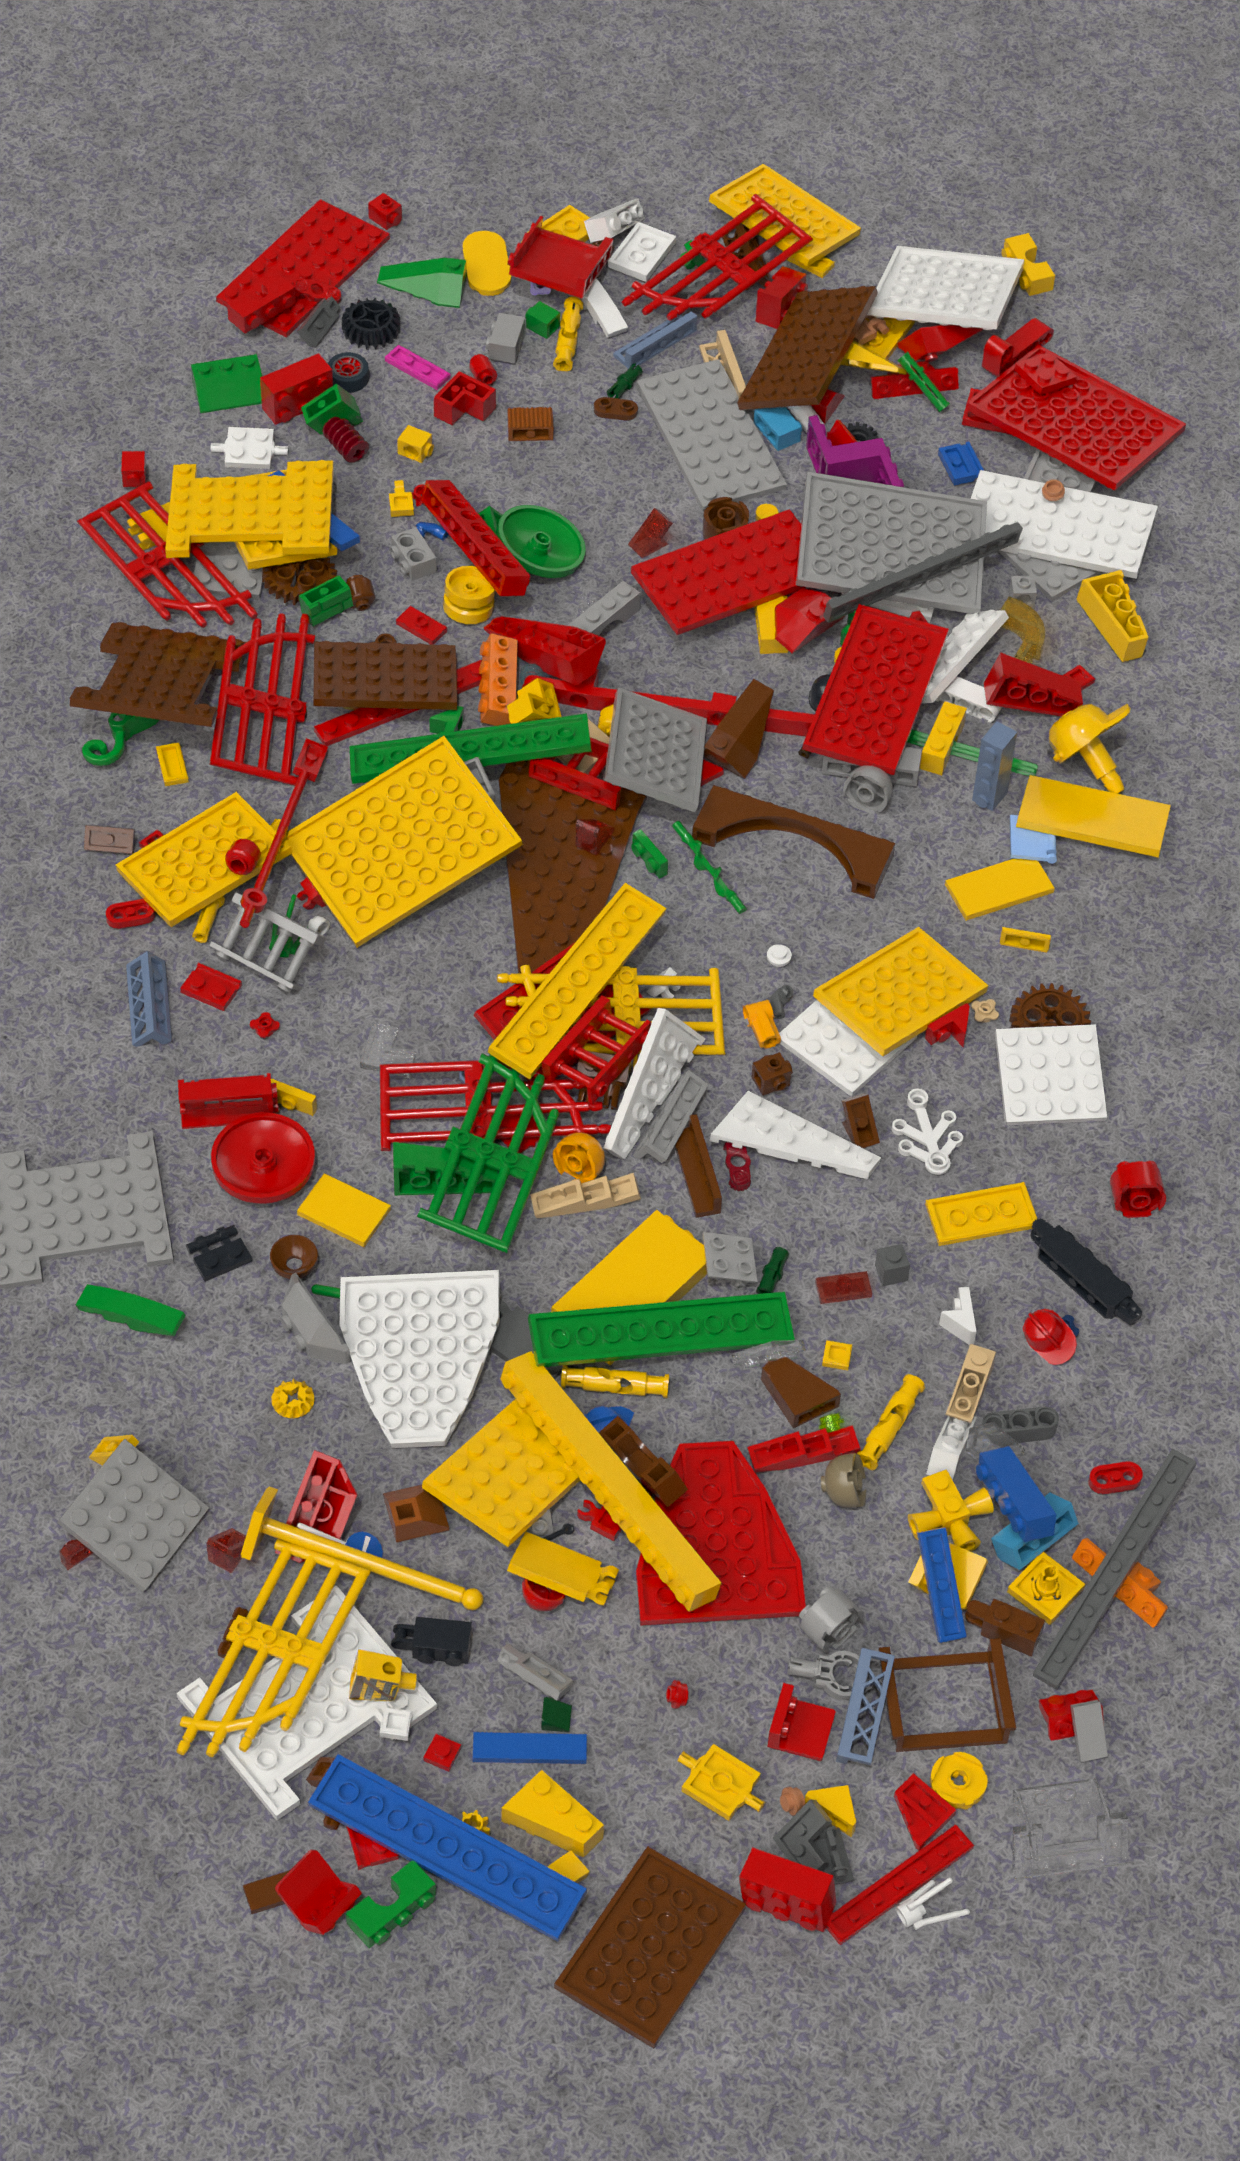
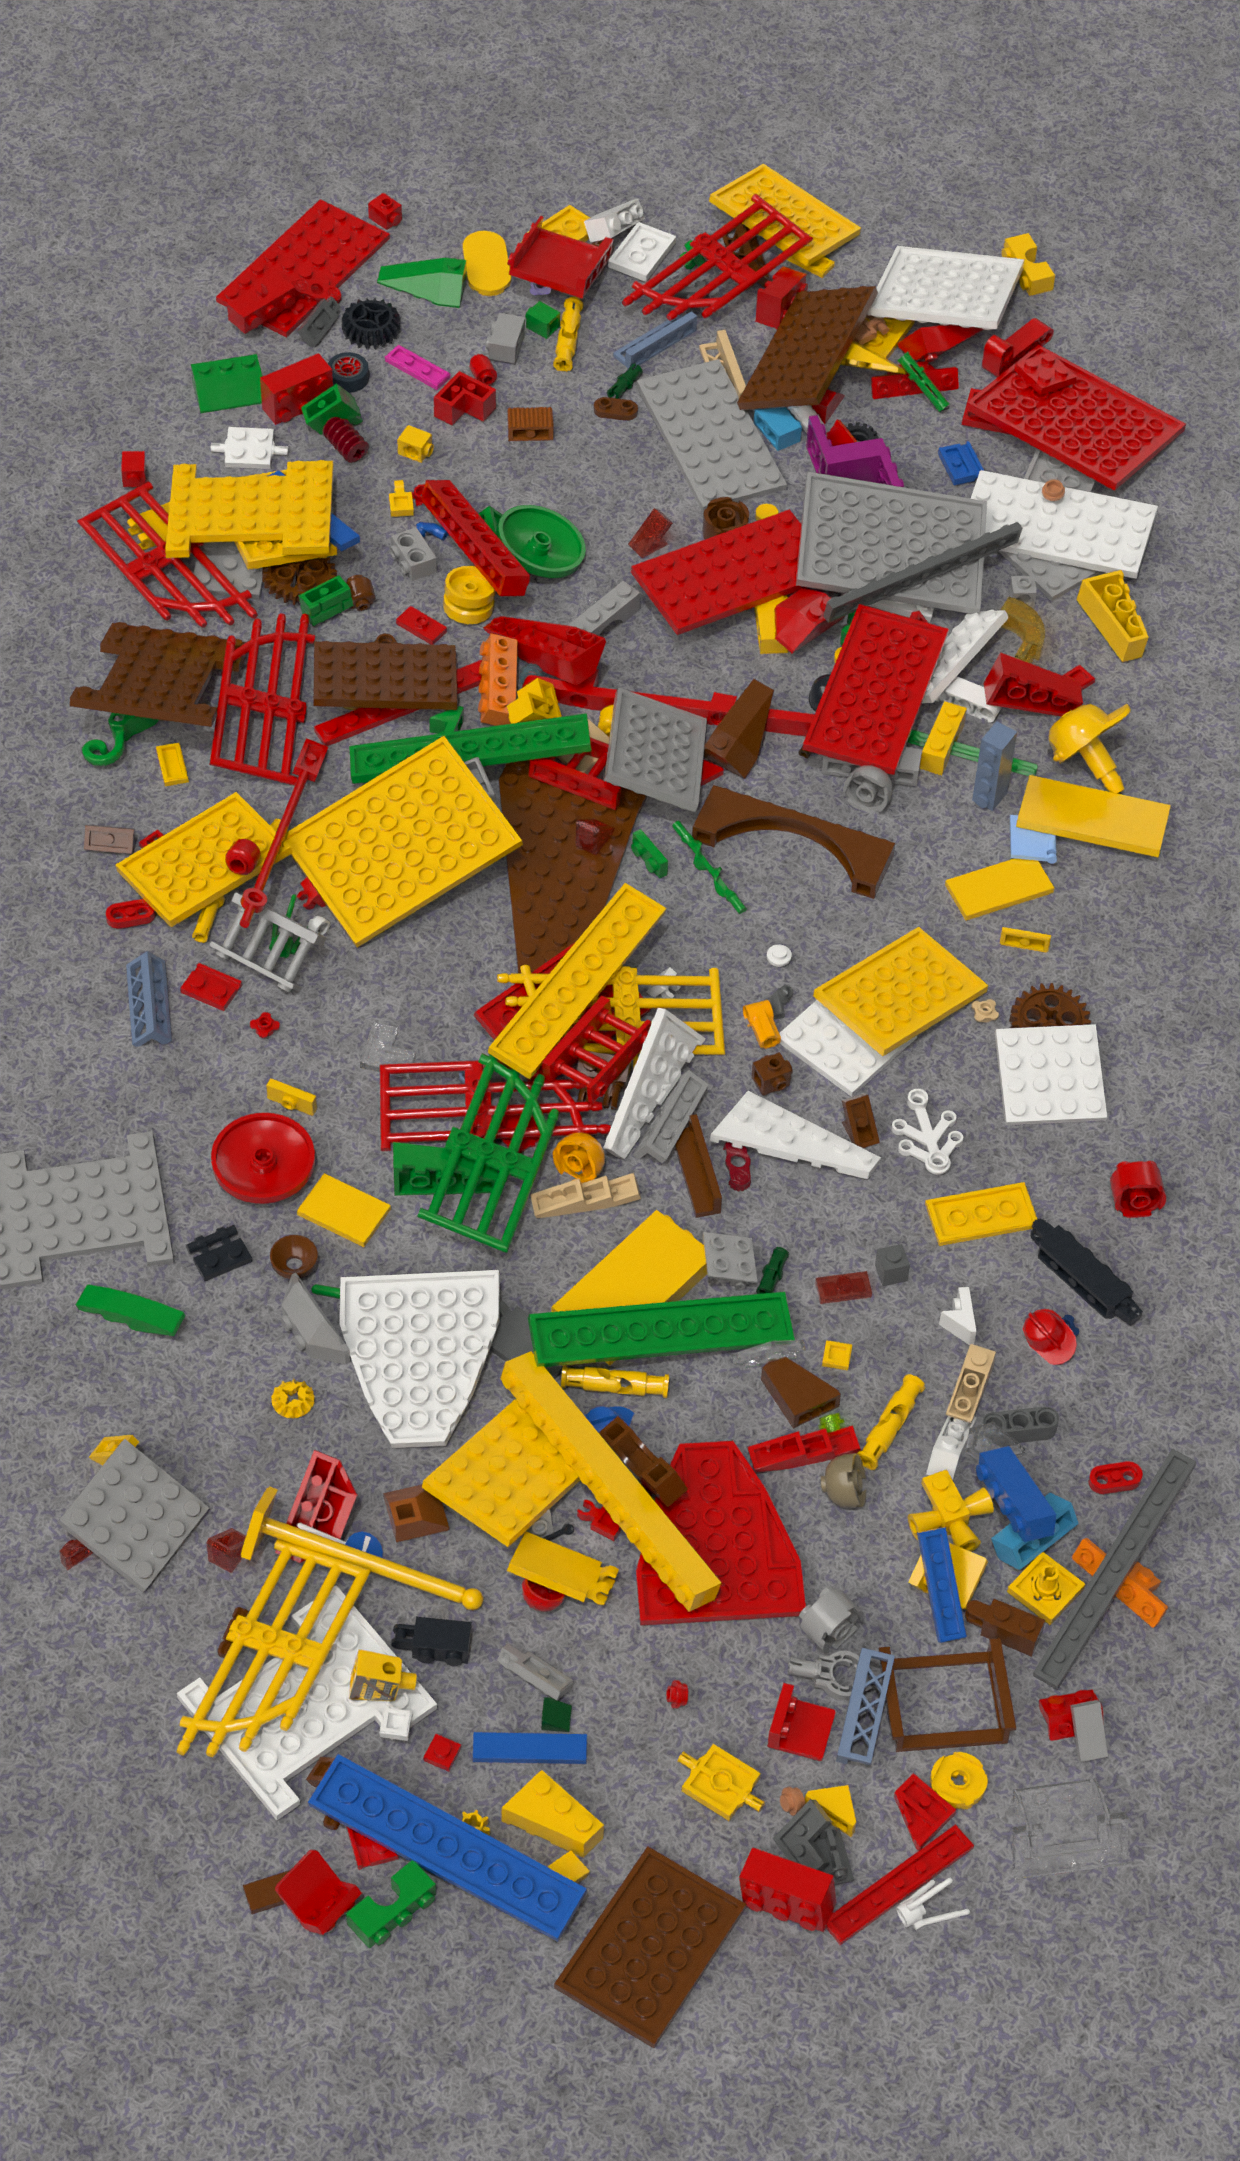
red door [178,1073,279,1129] -> none
white slope [578,278,628,338] -> none
red slope [925,1003,970,1047] -> none

